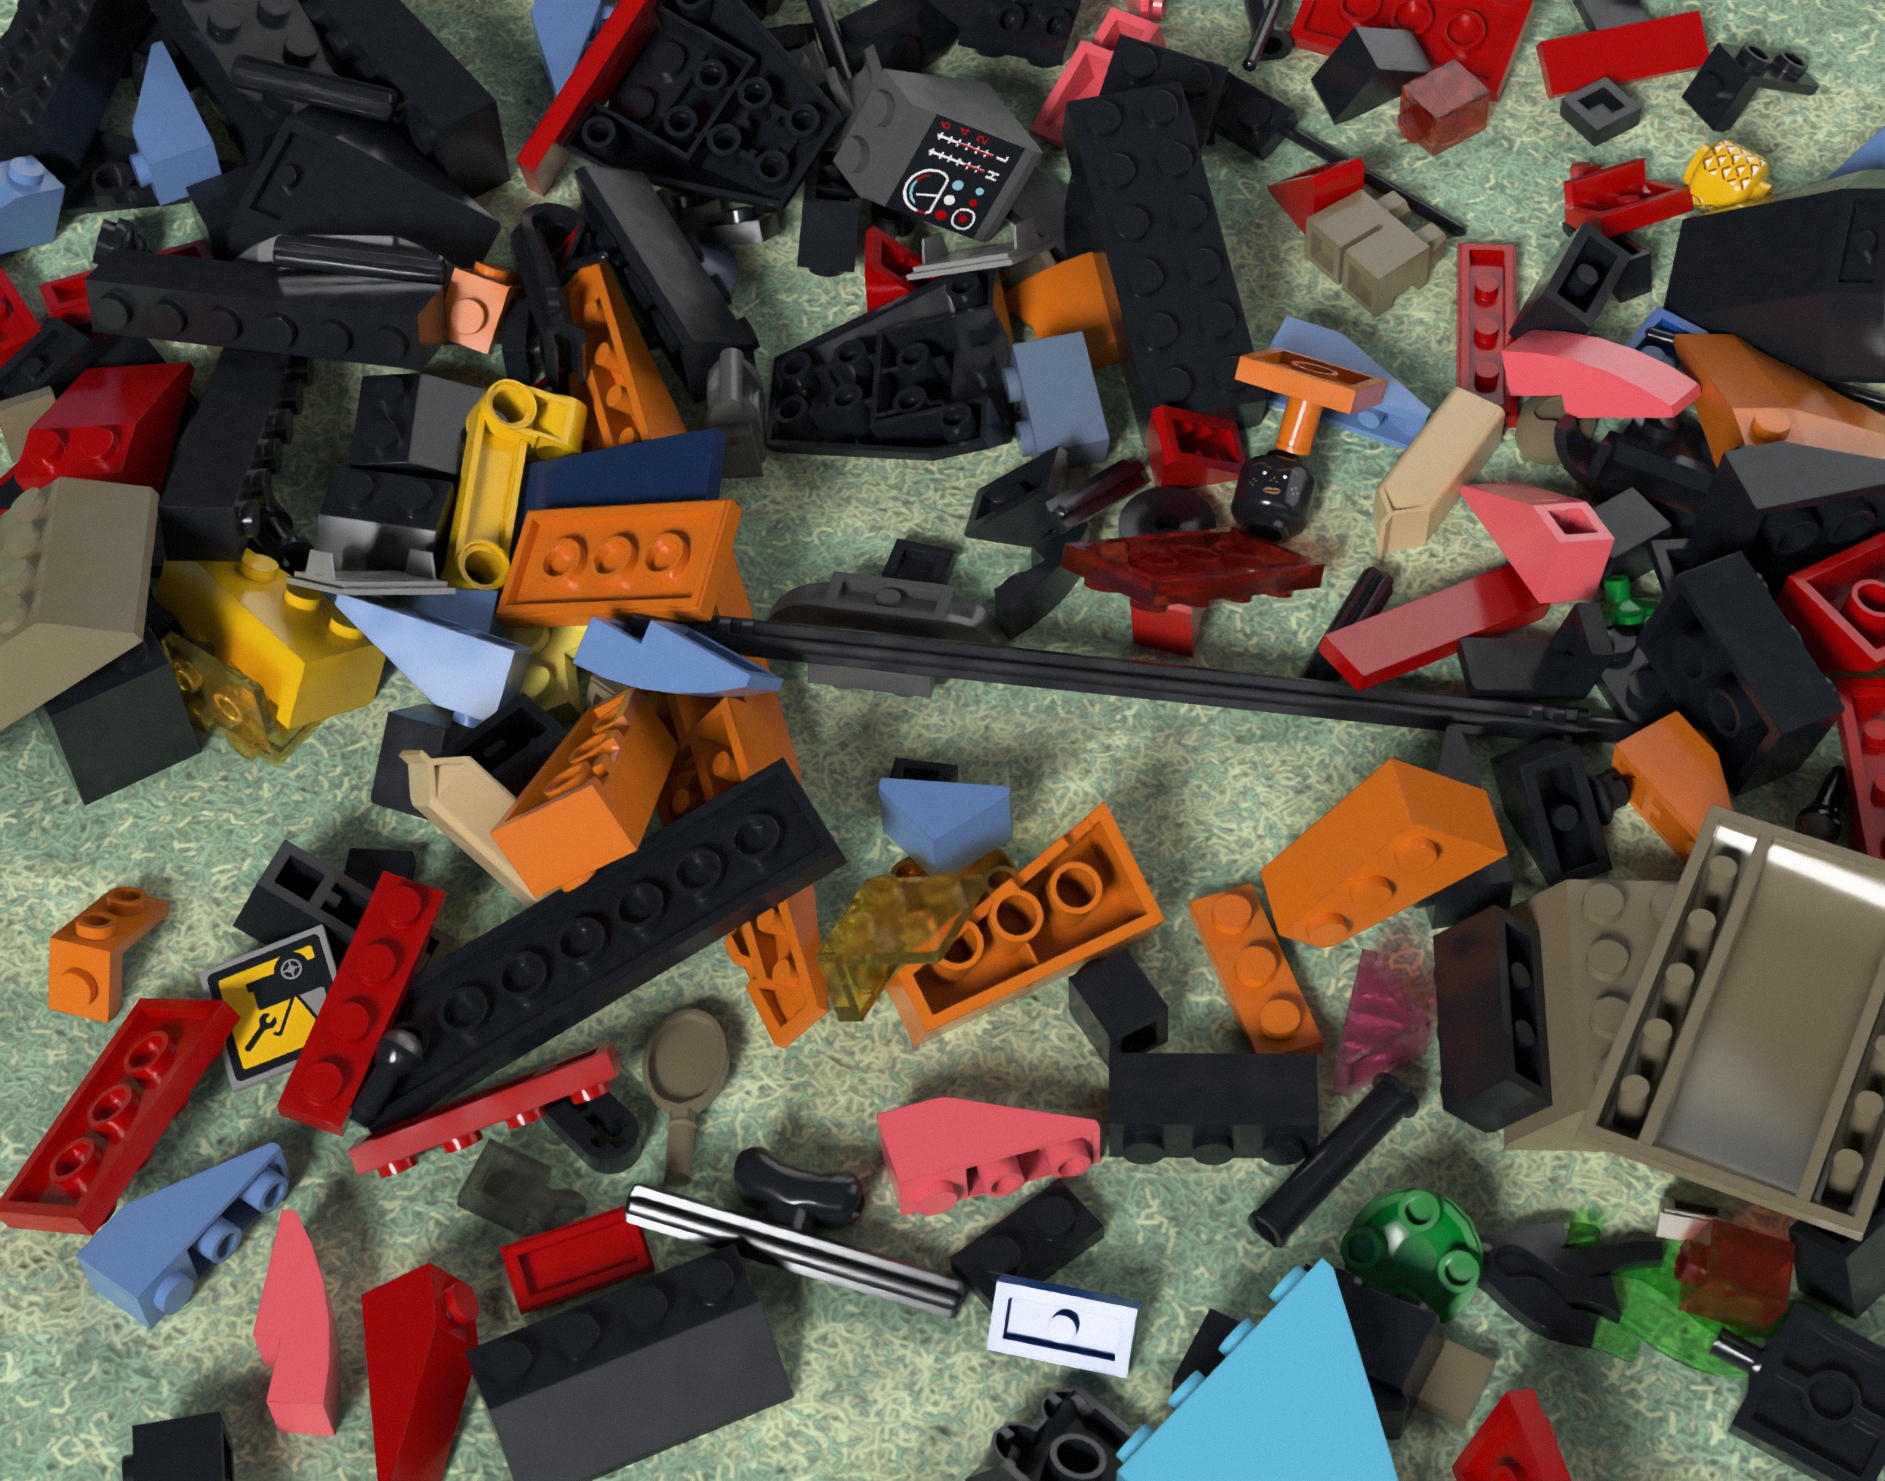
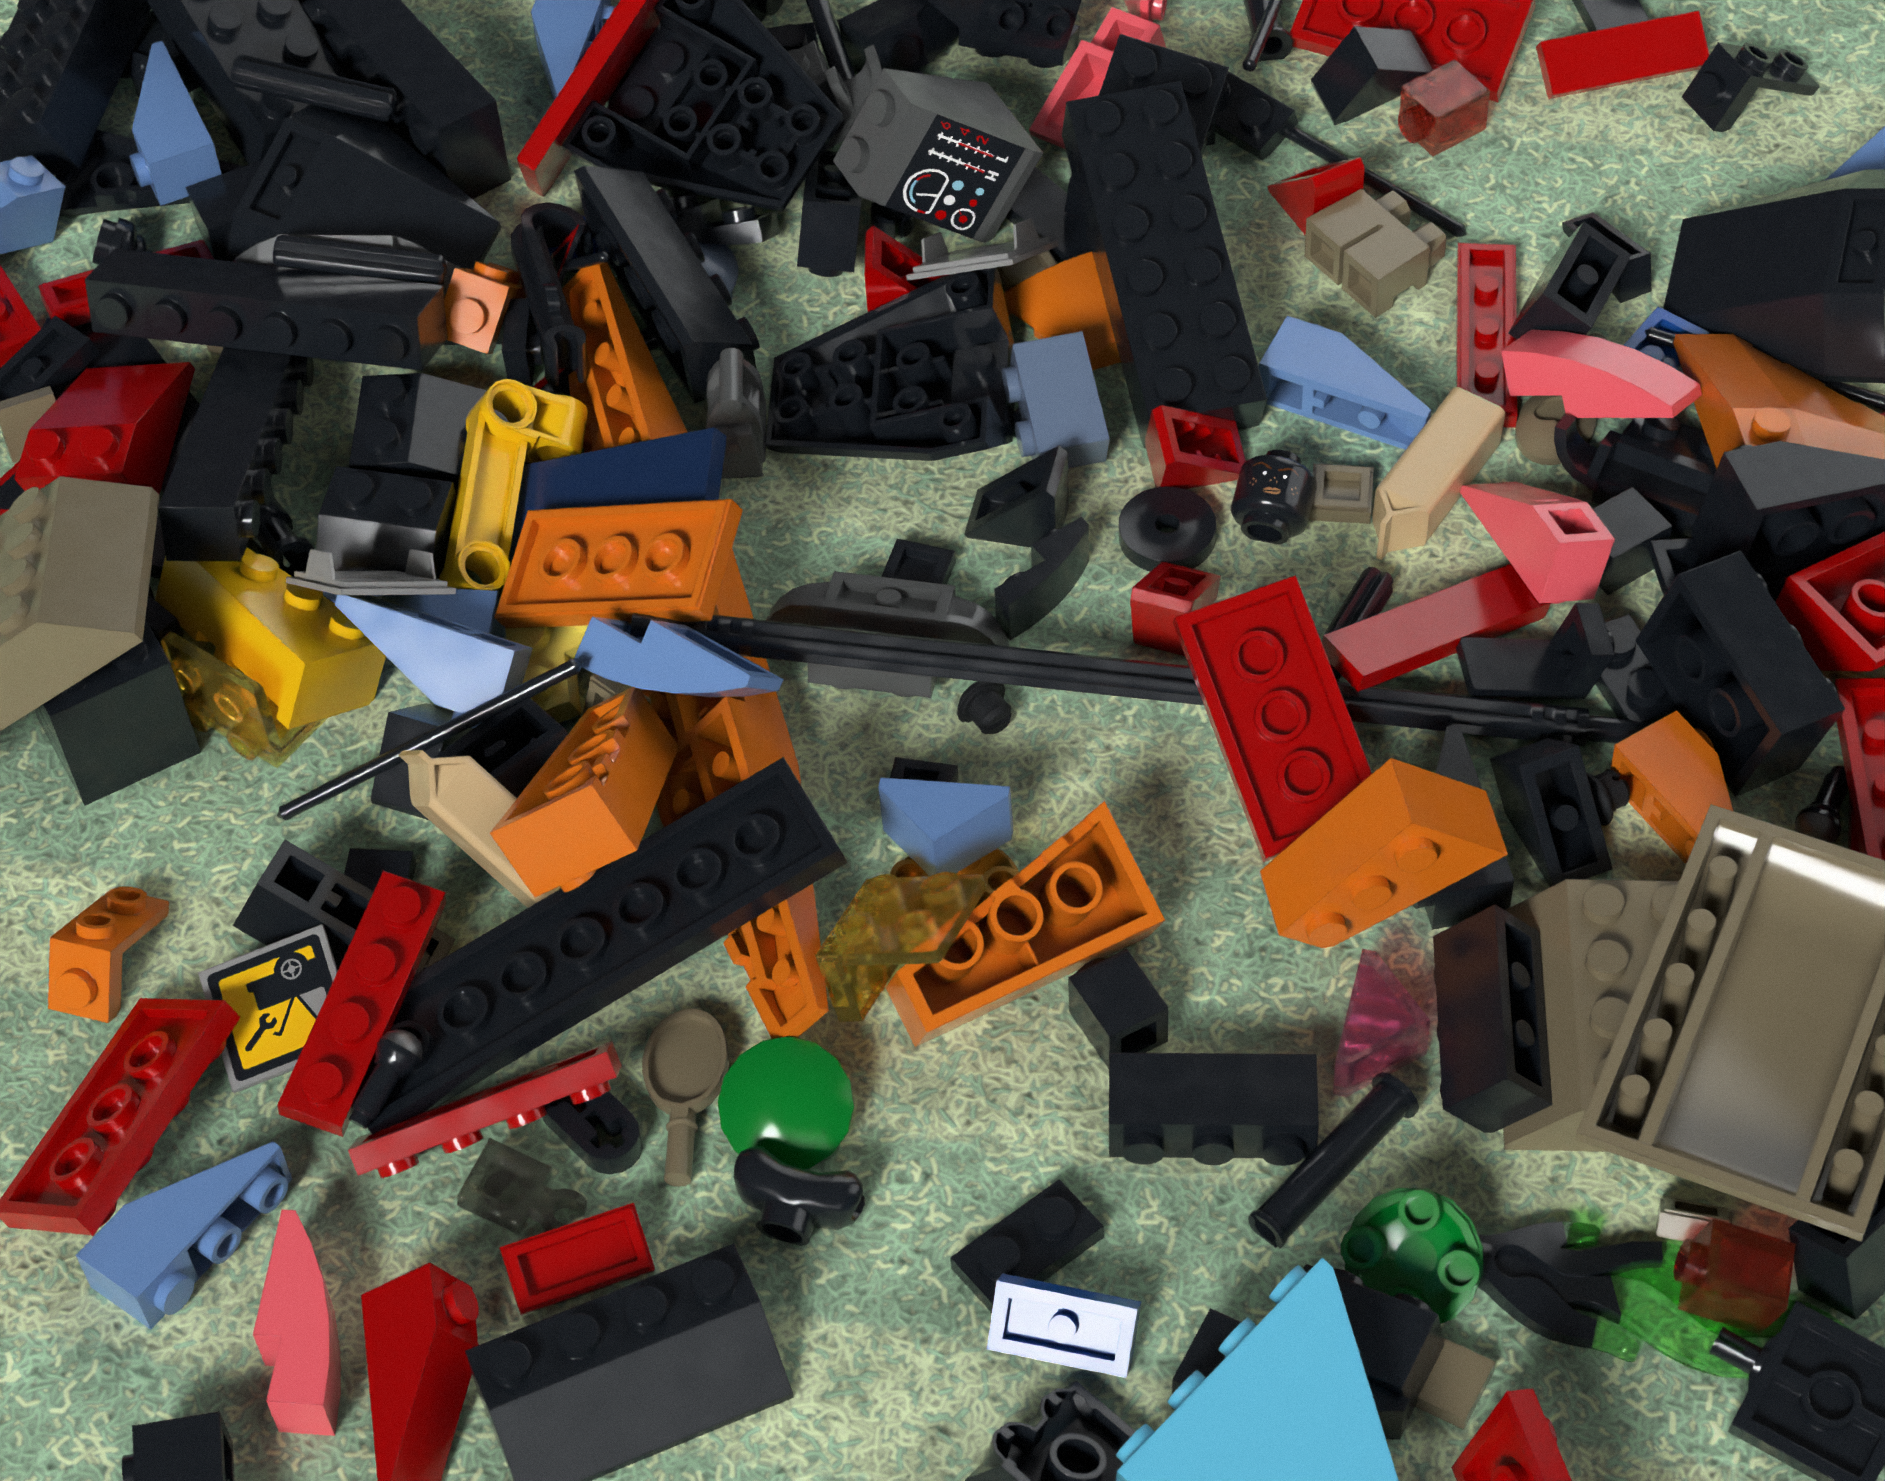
axle [624,1183,965,1318] -> none
coral slope [876,1096,1100,1216] -> none
black axle [1039,459,1146,535] -> none
clear red plate [1061,527,1325,613] -> none
orange plate [1189,883,1324,1055] -> none
orange tile [1235,346,1388,456] -> none
black plate [1560,77,1641,147] -> none
red slope [1563,158,1693,238] -> none
green plant [1595,575,1659,627] -> none
yellow head [1683,139,1774,213] -> none
none -> black axle [277,659,583,820]
none -> green dish [718,1036,854,1170]
none -> black piece [957,681,1012,734]
none -> red plate [1173,575,1372,862]
none -> dark tan tile [1309,463,1374,524]

